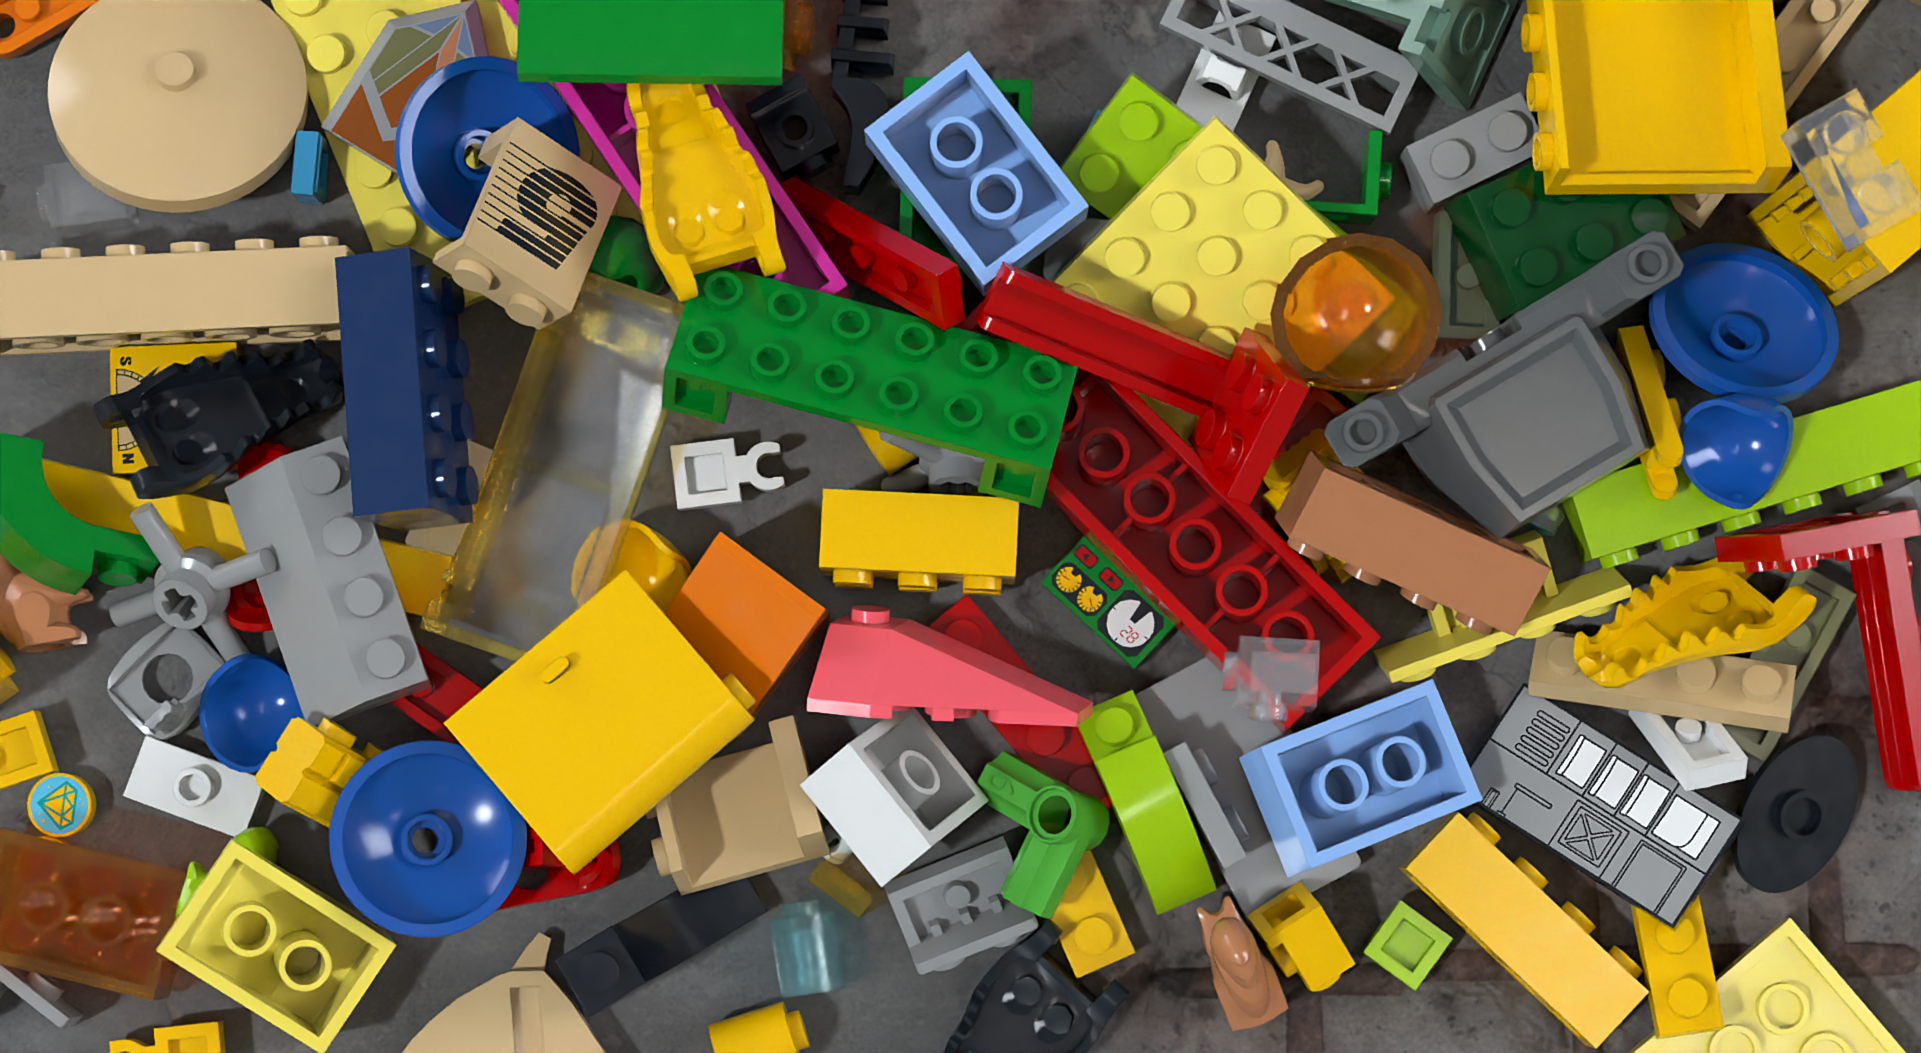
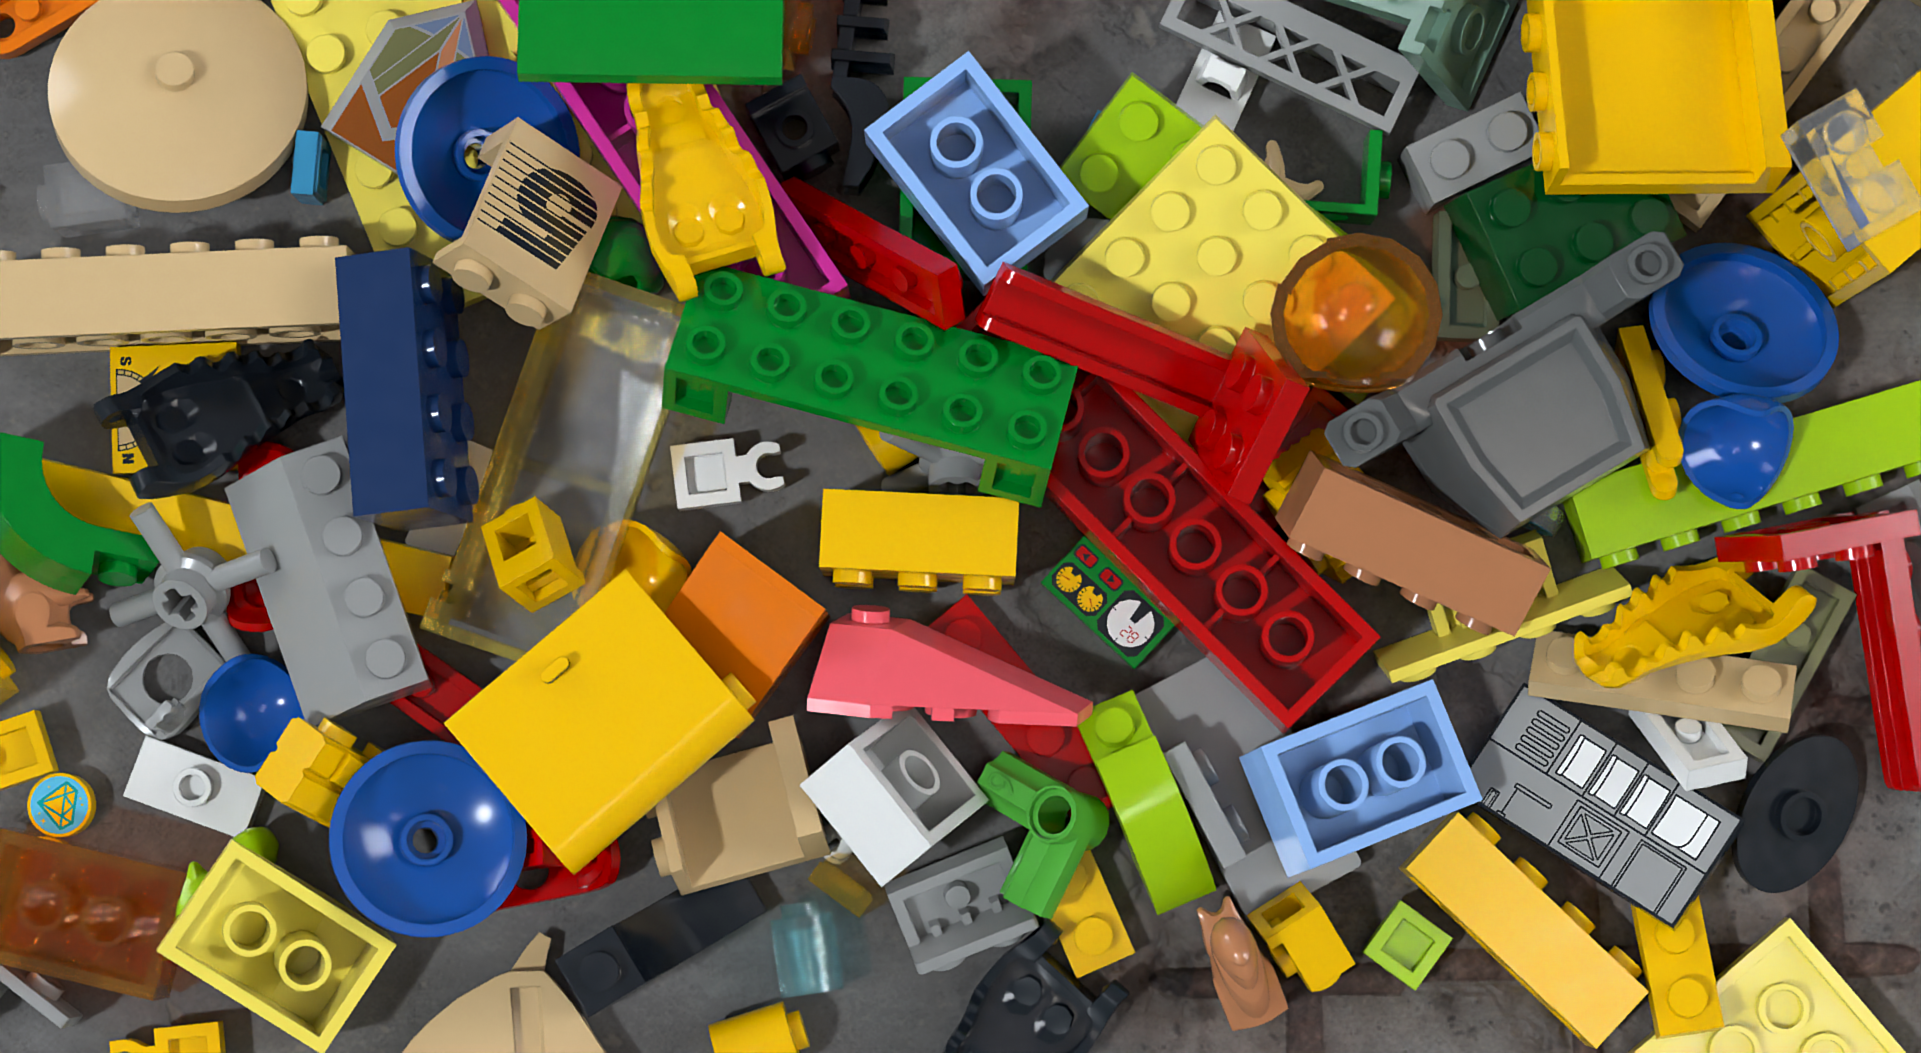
clear brick [1222,636,1320,722] -> none
none -> yellow brick [481,496,586,613]

